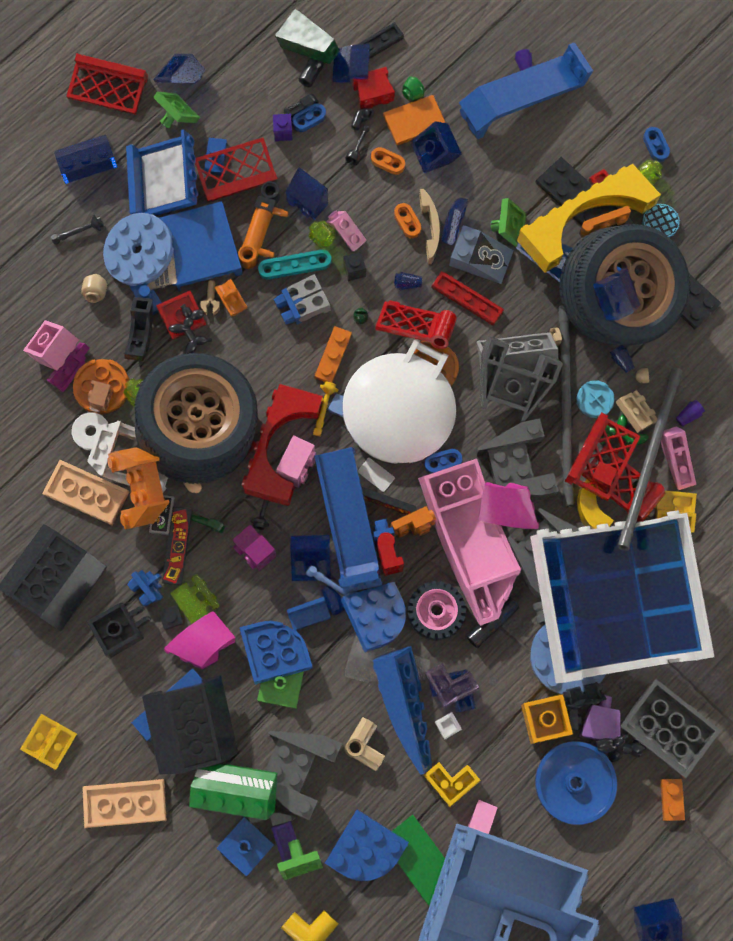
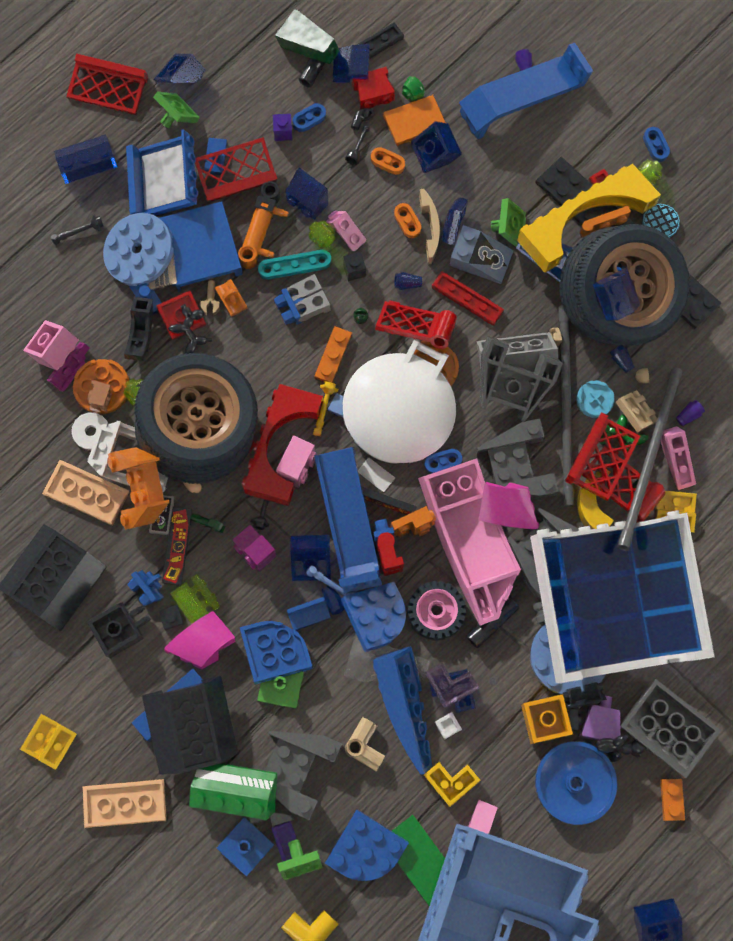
tan head [81,274,107,303] -> none
black piece [284,94,319,122] -> none
red tile [591,461,617,488] -> none

